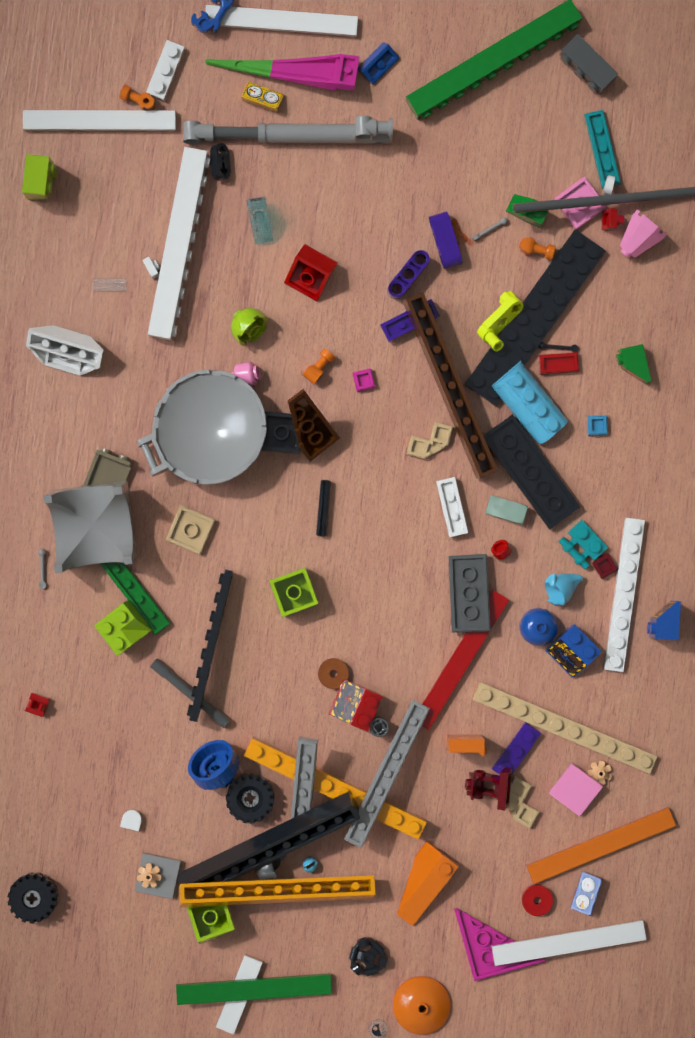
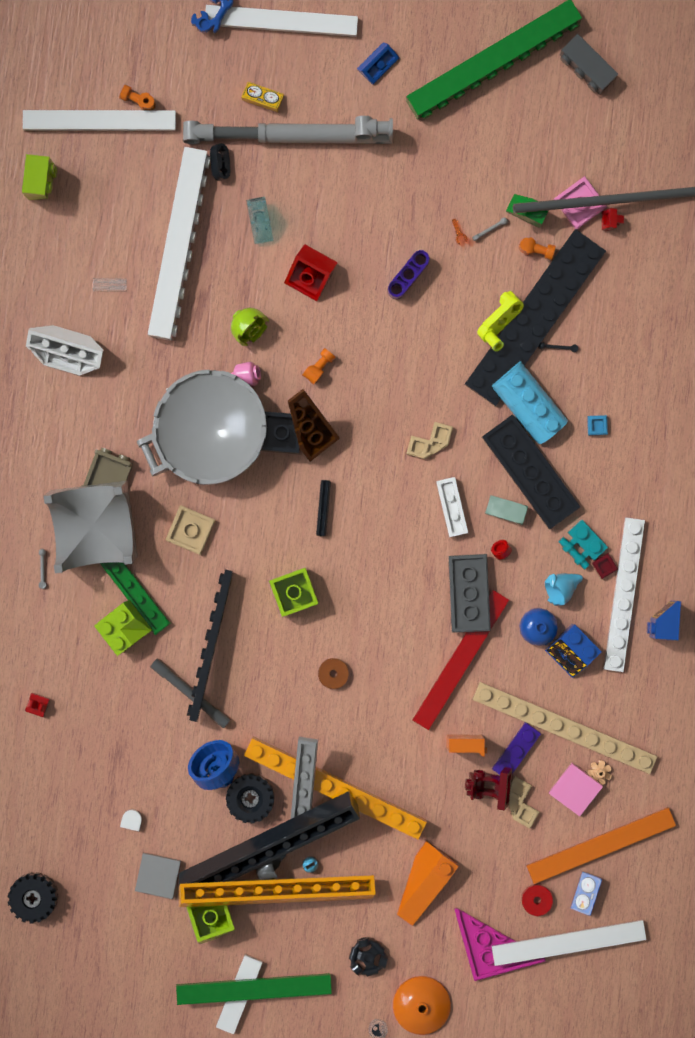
light nougat plant [137,863,162,888] -> none
white plate [142,257,160,280] -> none
white plate [146,40,185,101] -> none
dark pink plate [205,54,360,91] -> none
slope [329,679,383,732] -> none
light grey tile [344,700,430,848] -> none
dark pink tile [352,368,375,392] -> none
dark grey wheel [370,716,389,737] -> none
dark purple plate [380,299,440,342] -> none
reddish brown brick [403,292,498,479] -> none
dark purple beam [429,211,463,270] -> none
red tile [539,352,579,375] -> none
teal tile [584,110,621,189] -> none
white tile [603,175,615,195] -> none
green slope [616,344,651,384] -> none
bright pink cone [620,210,667,258] -> none

